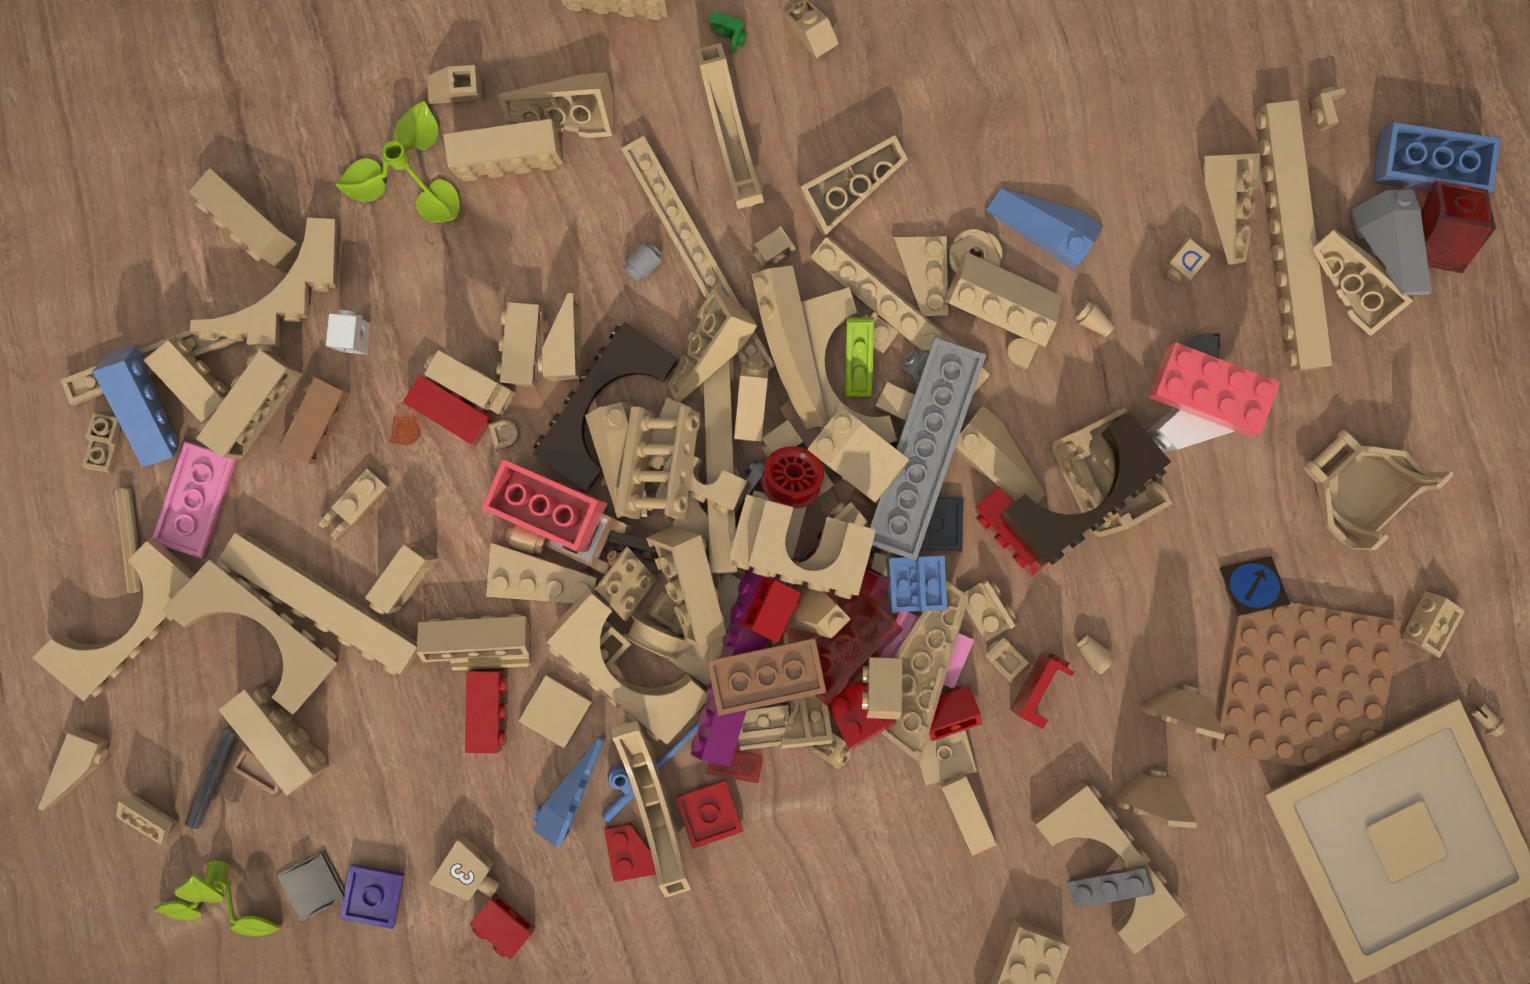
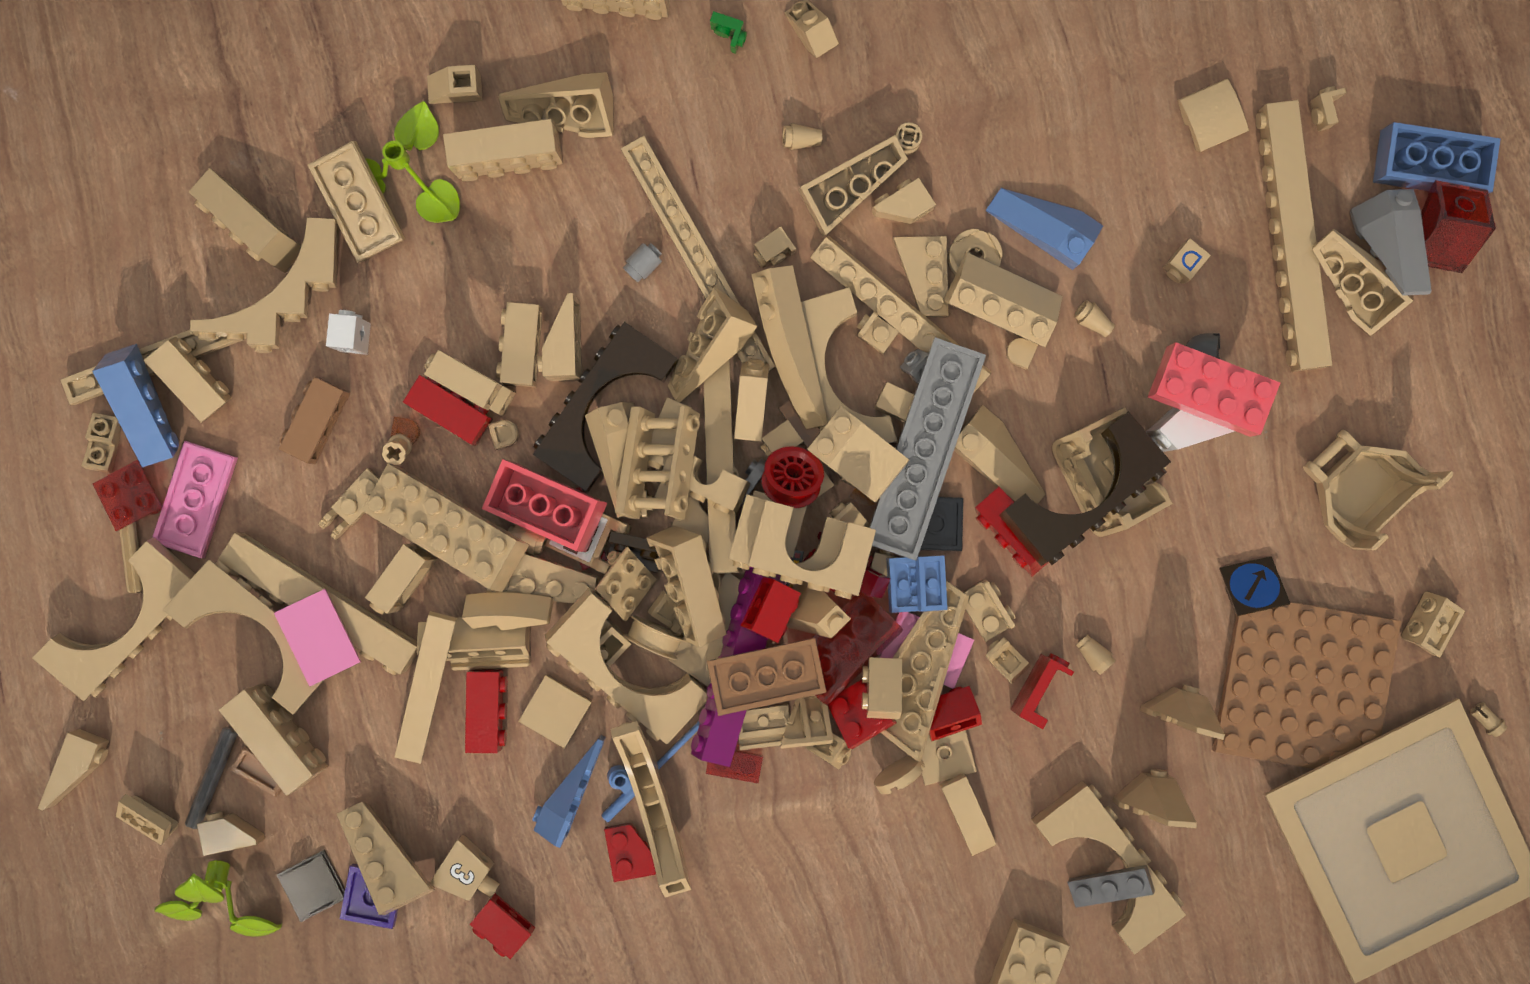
tan brick [196,350,303,460] -> none
red plate [675,779,743,849] -> none
tan arch [695,43,764,209] -> none
lime tile [845,317,874,397] -> none
tan wedge [1203,153,1260,264] -> none
none -> clear red hinge [93,460,162,532]
none -> tan slope [197,811,265,856]
none -> bright pink tile [274,589,361,687]
none -> tan tile [308,141,405,263]
none -> tan wedge [337,802,435,915]
none -> tan brick [362,463,529,592]
none -> tan bush [382,434,412,465]
none -> tan tile [395,611,457,764]
none -> tan slope [462,592,554,631]
none -> tan cone [782,123,822,150]
none -> tan slope [872,178,936,224]
none -> tan tile [874,755,925,794]
none -> tan wheel [895,123,922,155]
none -> tan slope [1178,79,1249,152]

